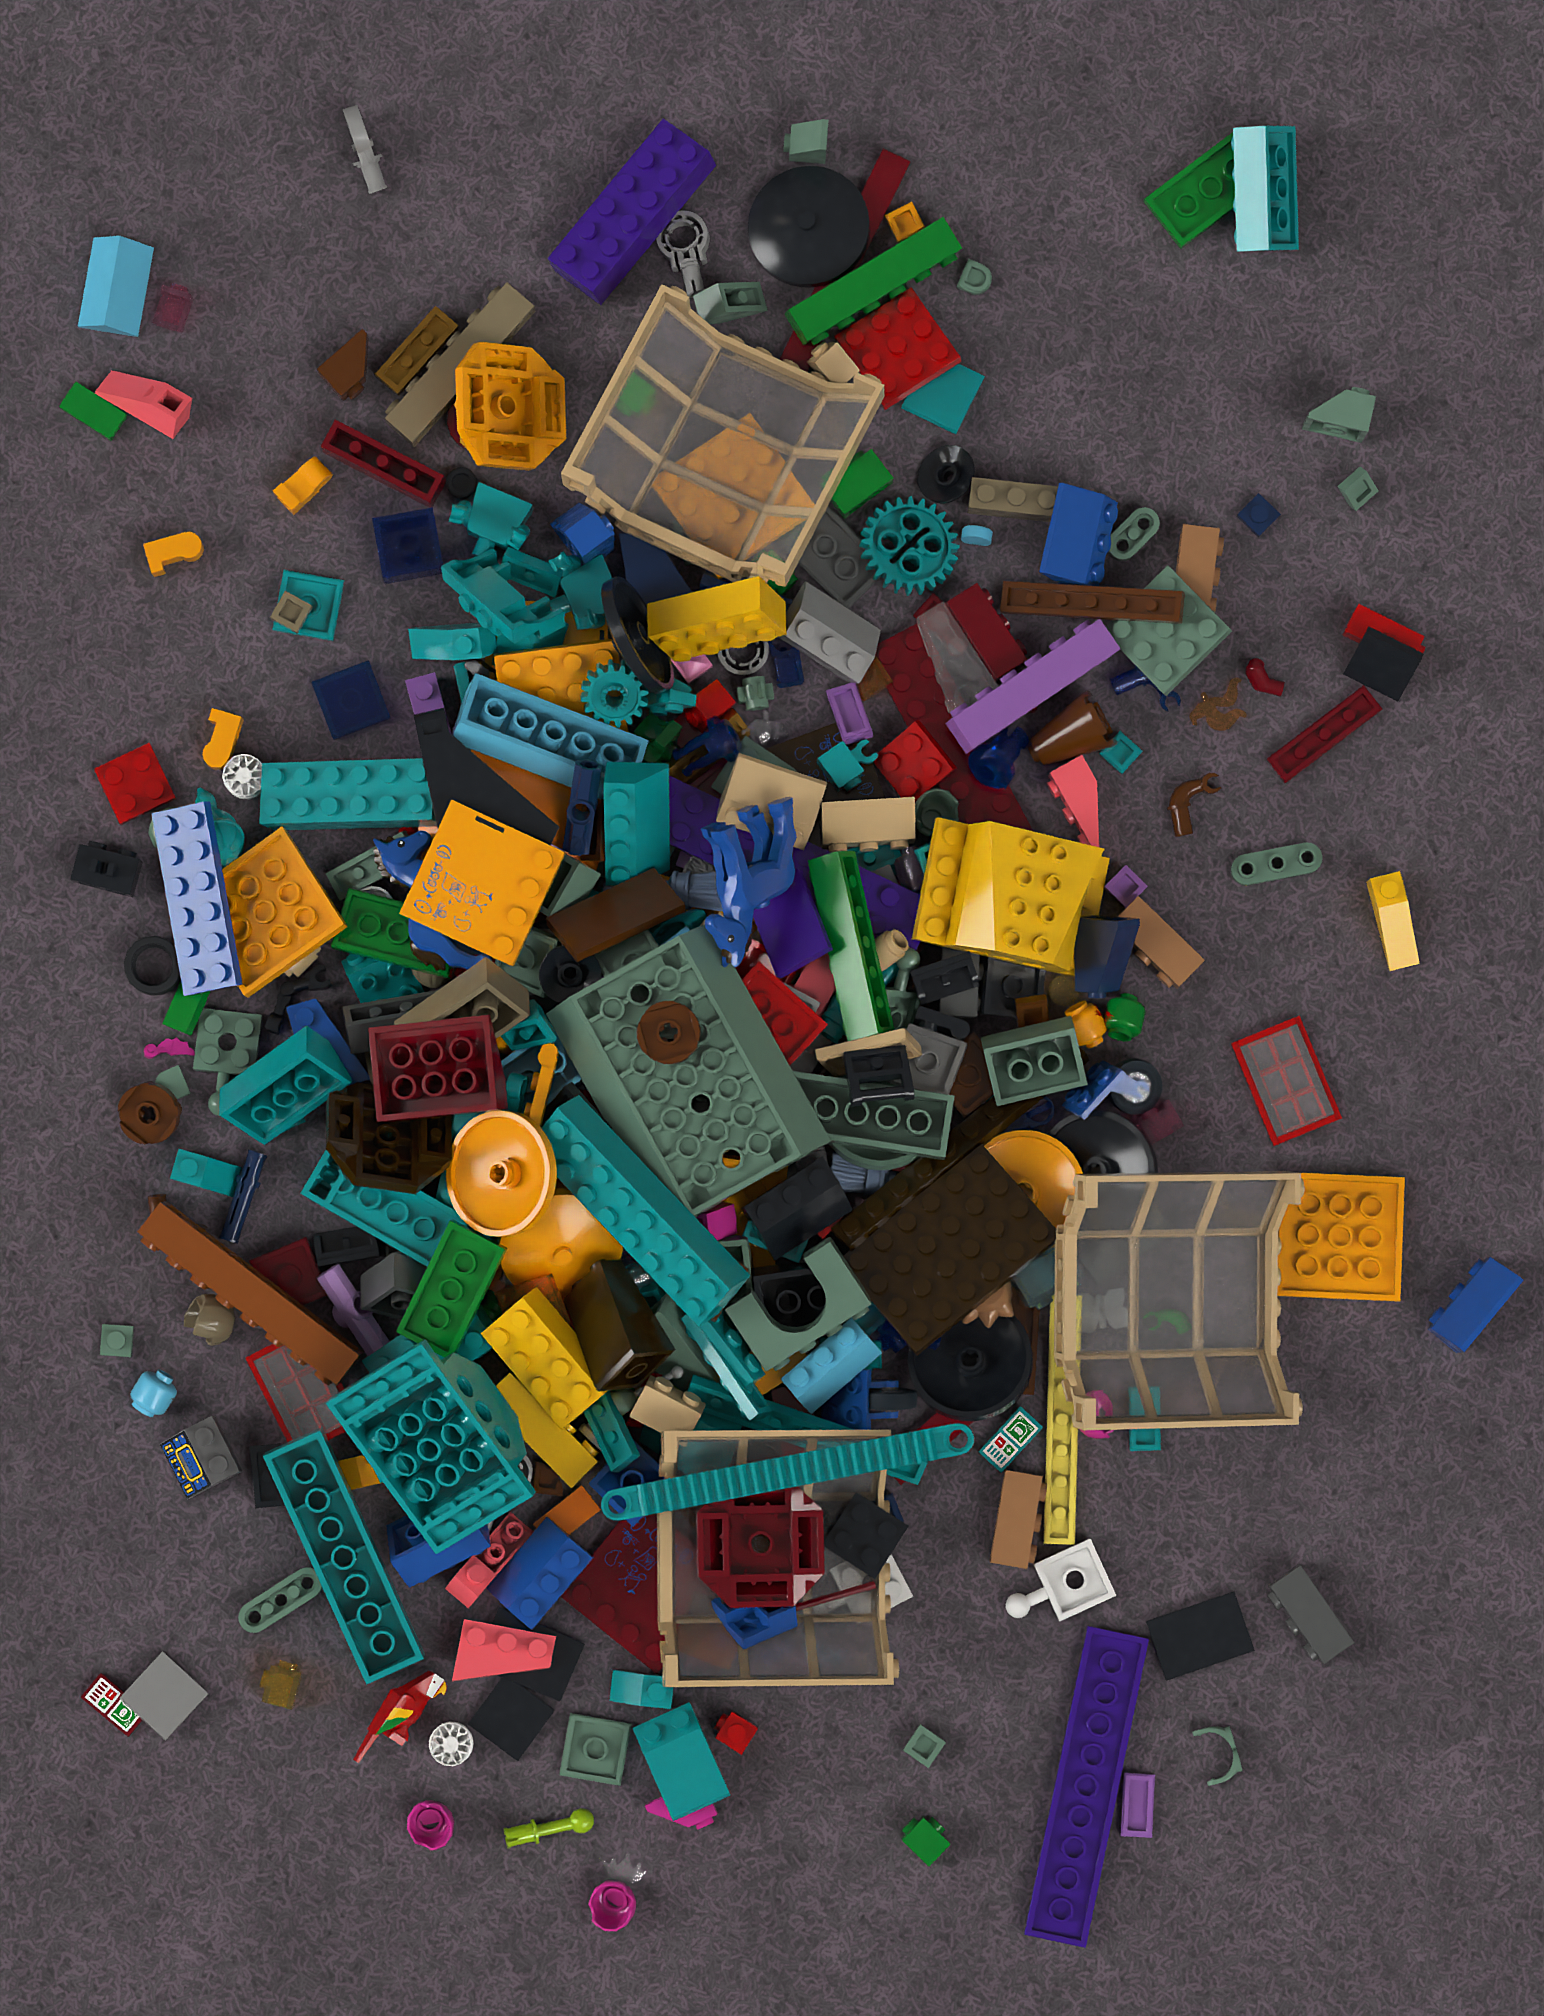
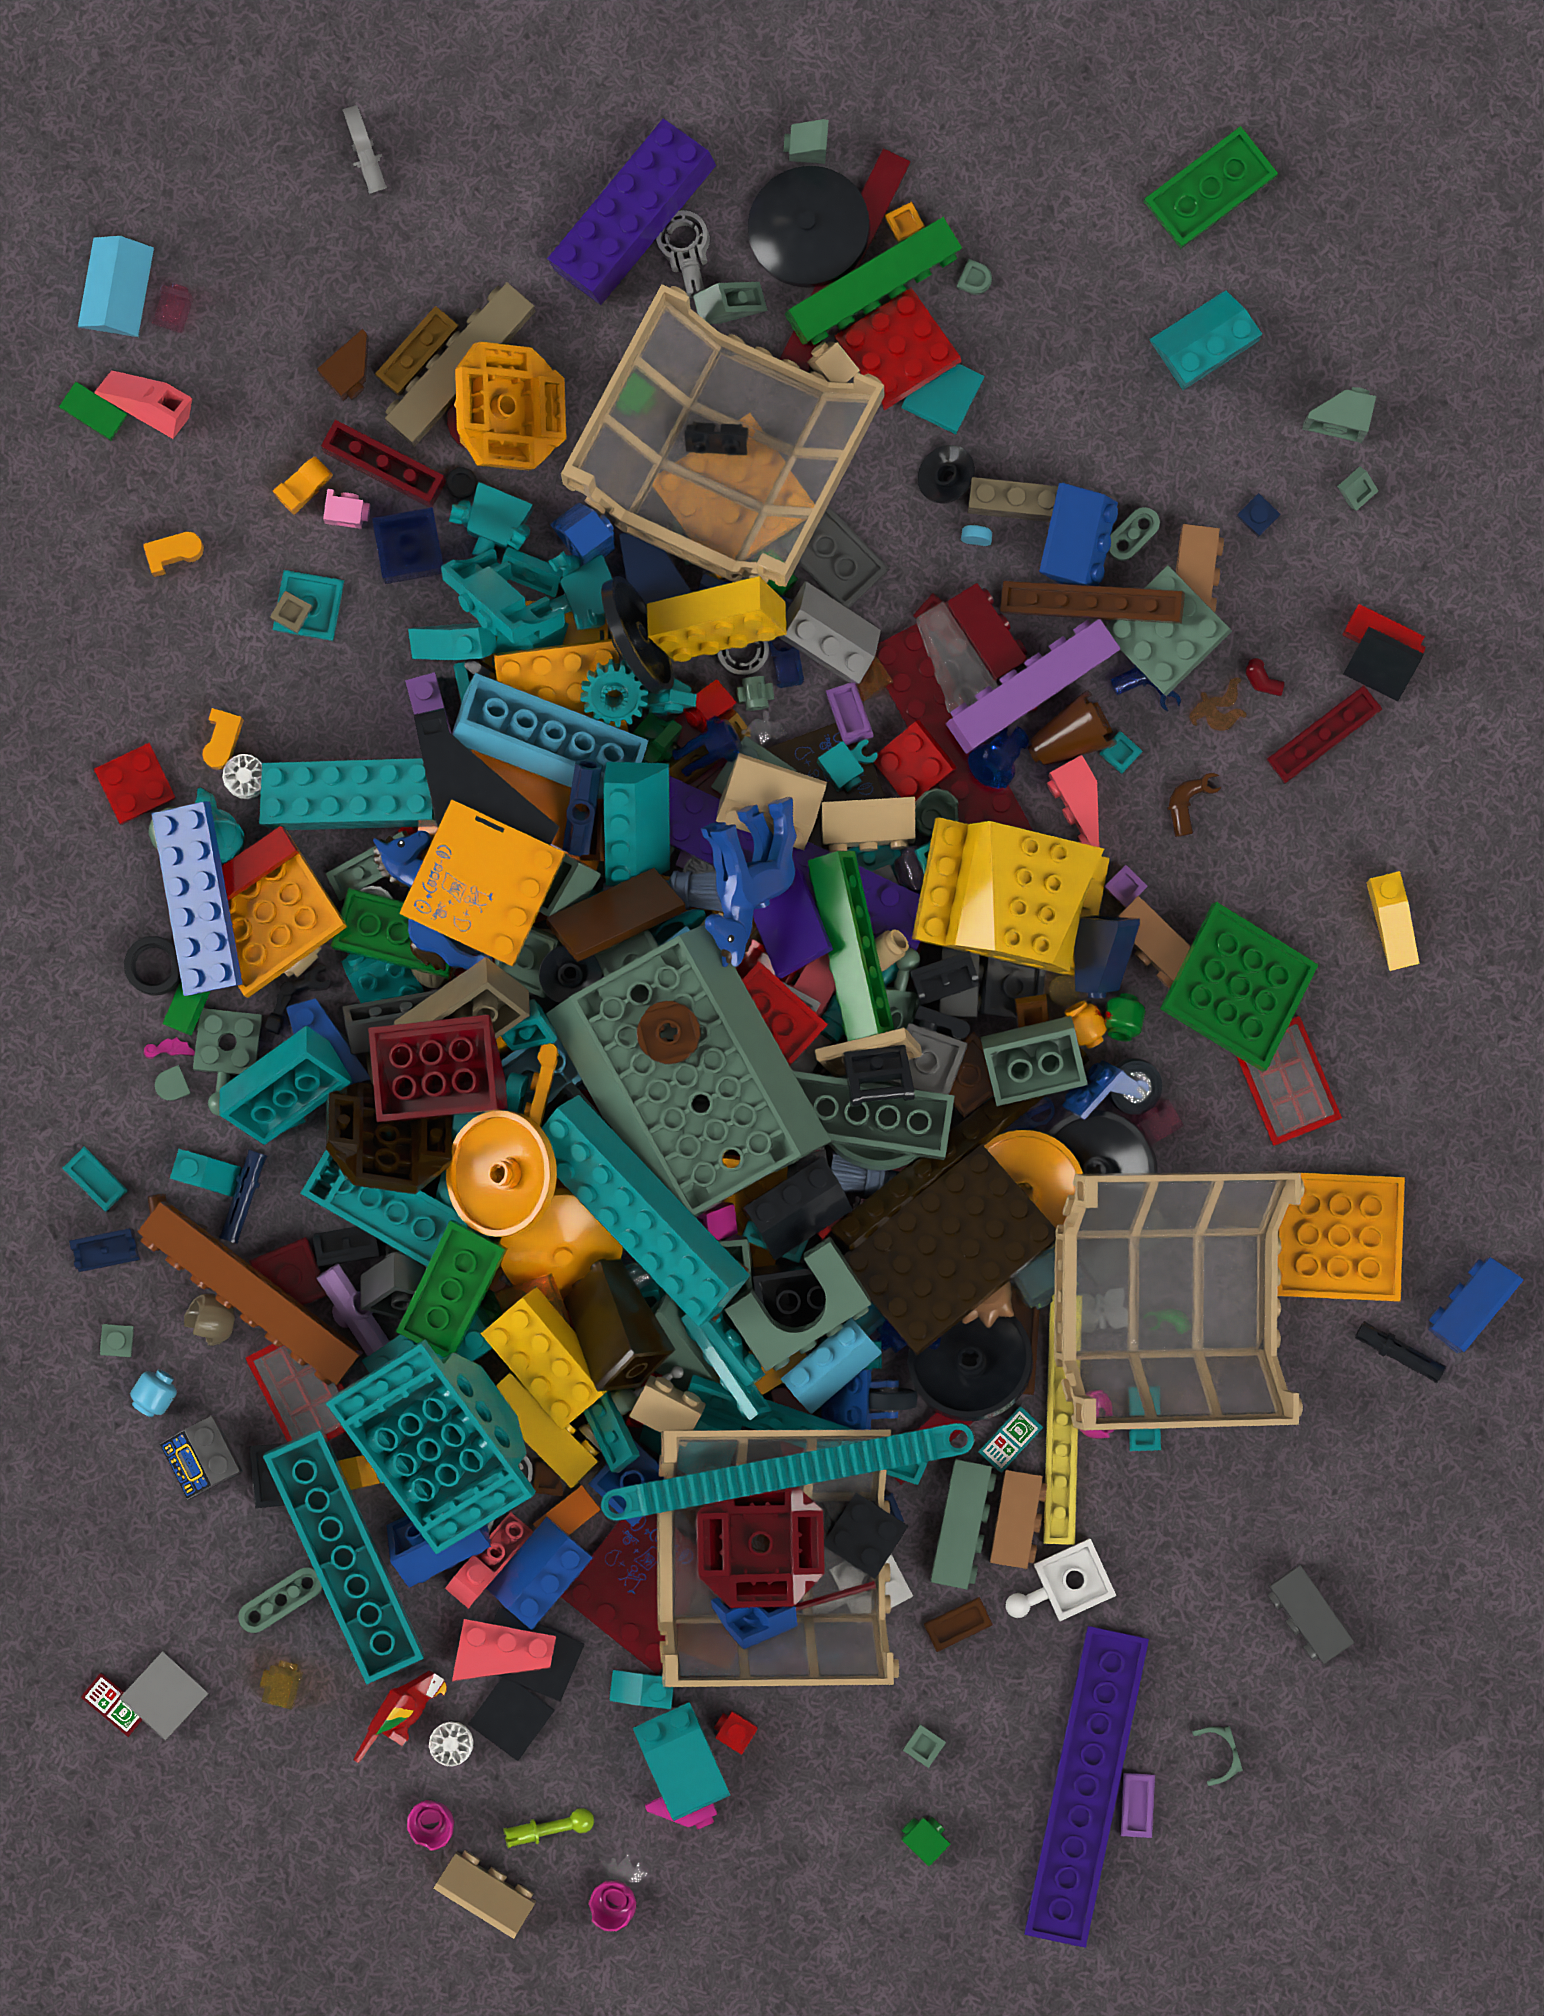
black brick [70,841,143,897] -> none
reddish brown plate [118,1081,182,1144] -> none
clear blue tile [311,660,391,740] -> none
sand green tile [559,1713,632,1786] -> none
bright pink tile [671,654,713,685] -> none
green brick [822,449,894,519] -> none
teal gear [859,496,960,596] -> none
black tile [1146,1591,1255,1681] -> none
slope [1231,126,1299,252] -> none
sand green plate [1231,842,1322,886] -> none
none -> teal tile [62,1146,129,1212]
none -> dark blue hinge [69,1228,140,1272]
none -> red tile [222,826,299,901]
none -> bright pink brick [323,489,371,529]
none -> tan slope [433,1850,536,1939]
none -> black hinge [684,421,749,455]
none -> reddish brown tile [924,1597,993,1652]
none -> sand green brick [930,1459,996,1590]
none -> teal slope [1149,290,1262,390]
none -> green plate [1160,902,1318,1072]
none -> black pin [1355,1321,1446,1383]

